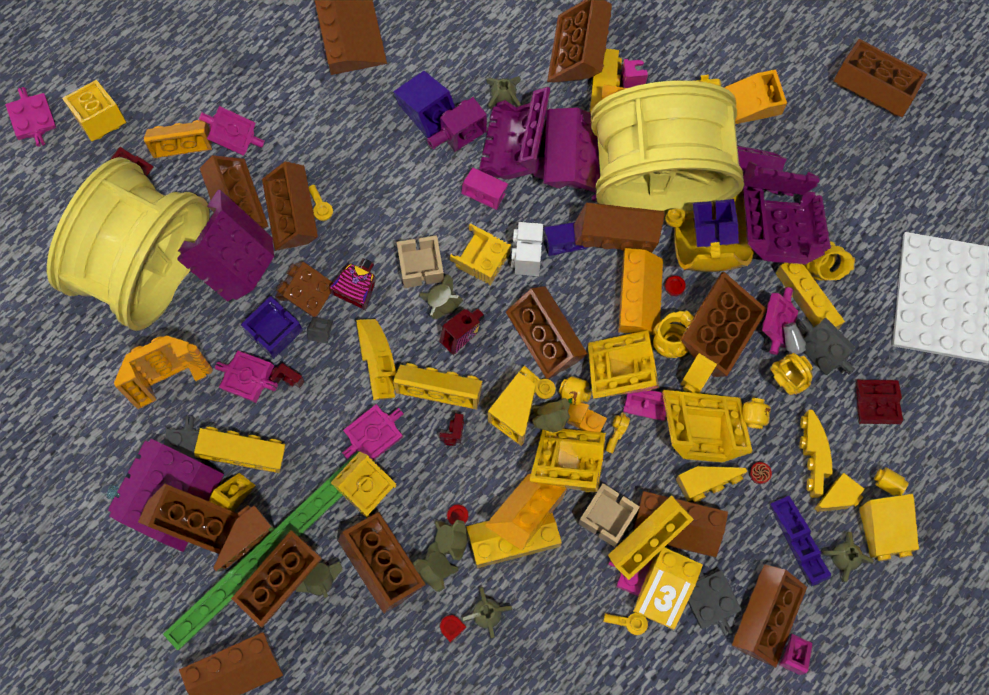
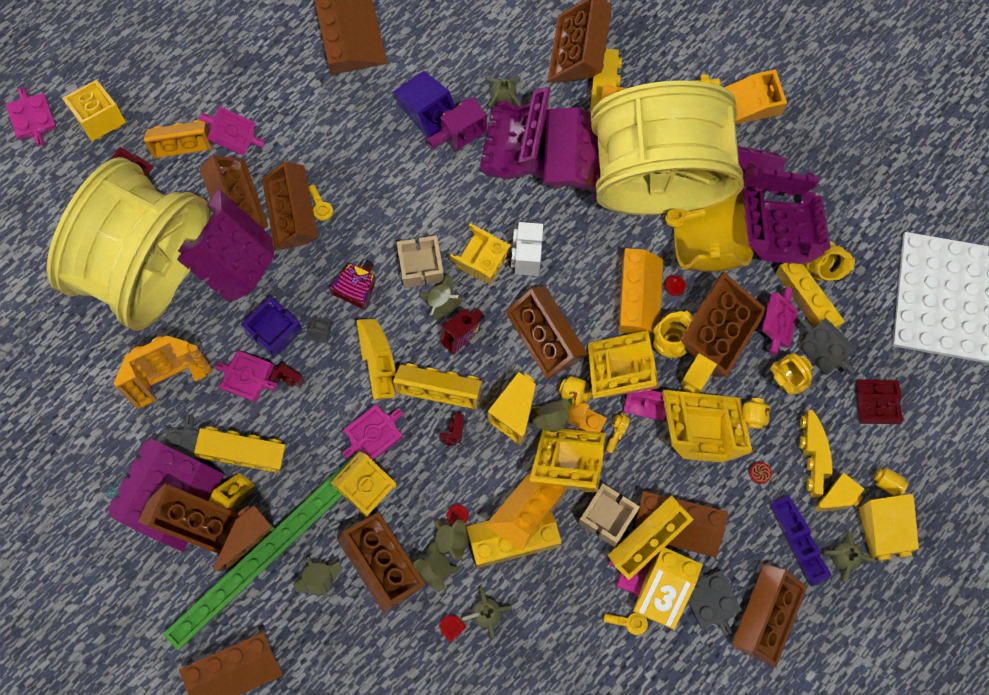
dark orange slope [231,530,322,628] -> none
dark orange bracket [275,262,333,317] -> none
dark pink hinge [461,168,508,210] -> none
yellow plate [520,366,556,400] -> none
dark purple hinge [544,222,588,256] -> none
dark orange slope [574,202,665,253] -> none
dark pink hinge [620,59,648,88] -> none
yellow slope [676,466,747,503] -> none
dark purple piece [693,199,739,247] -> none
dark pink slope [779,634,812,675] -> none
light grey cone [783,322,806,354] -> none
dark orange slope [833,39,927,118] -> none

